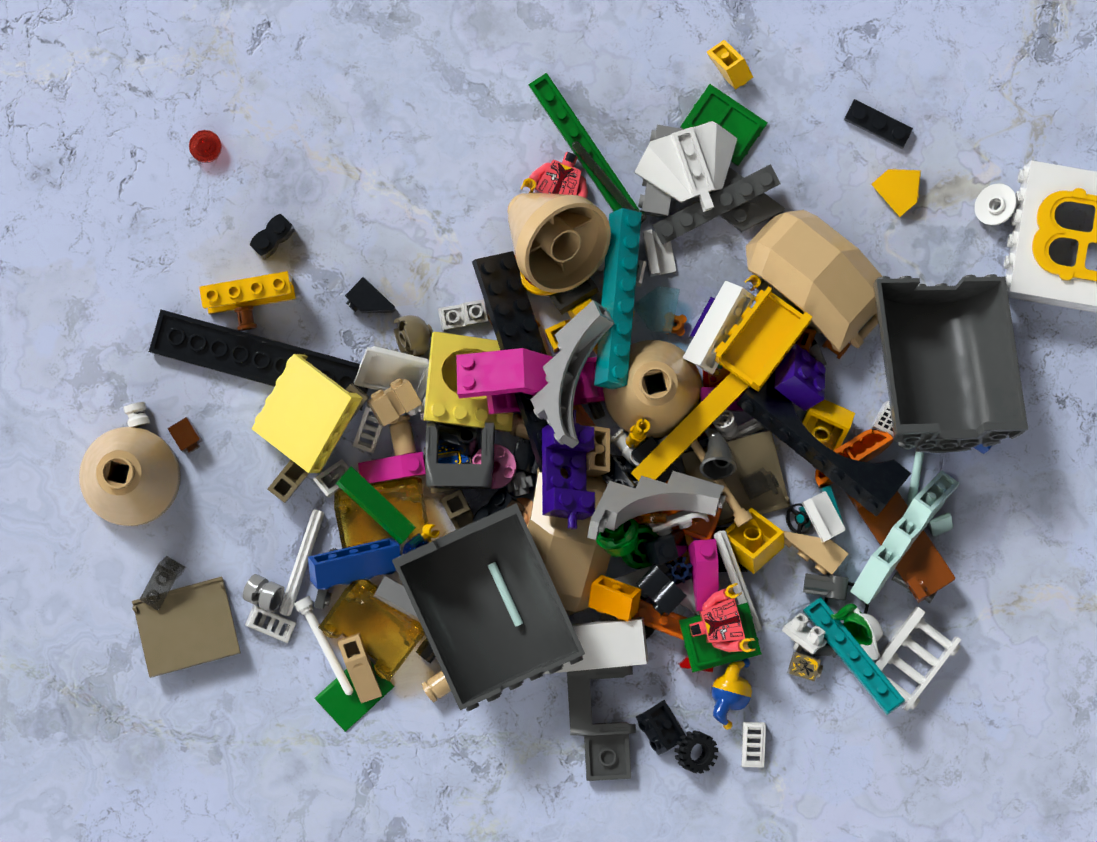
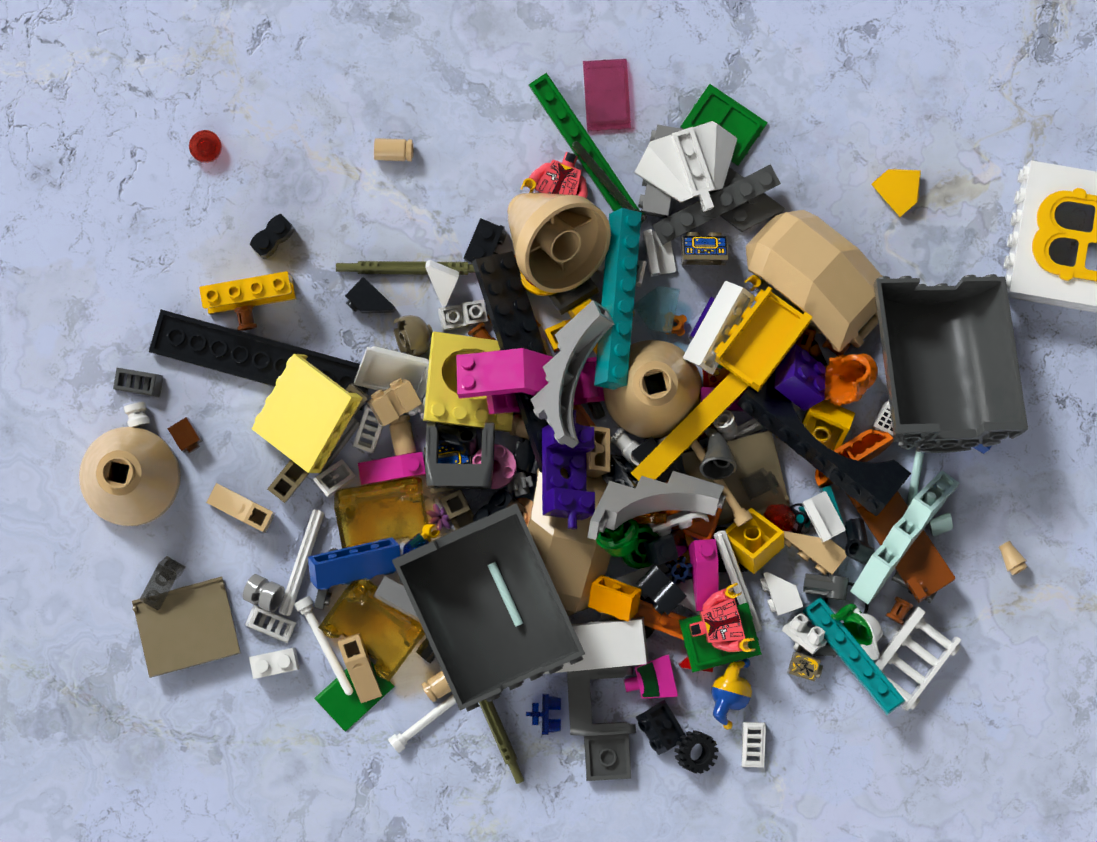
green tile [335,466,416,544] -> none
yellow pin [626,419,650,448] -> none
yellow slope [707,40,753,90] -> none
black plate [844,99,913,149] -> none
white dish [975,184,1017,226] -> none
none -> dark grey slope [113,368,163,397]
none -> tan slope [206,483,276,533]
none -> white brick [249,648,300,679]
none -> light grey axle [319,417,360,474]
none -> olive axle [336,261,475,275]
none -> tan piece [374,138,414,162]
none -> white piece [388,694,456,753]
none -> white slope [425,260,459,307]
none -> medium lavender plant [427,504,450,531]
none -> black bracket [463,218,507,263]
none -> dark orange bush [468,322,496,340]
none -> olive axle [479,699,524,784]
none -> clear blue hips [526,694,561,735]
none -> clear pink piece [583,59,631,131]
none -> dark pink torso [624,654,678,699]
none -> slope [681,232,728,265]
none -> white slope [760,572,803,616]
none -> clear red plate [763,504,796,531]
none -> orange hair [824,354,878,406]
none -> black piece [845,518,875,564]
none -> dark orange bush [885,596,914,625]
none -> tan cone [998,541,1028,576]

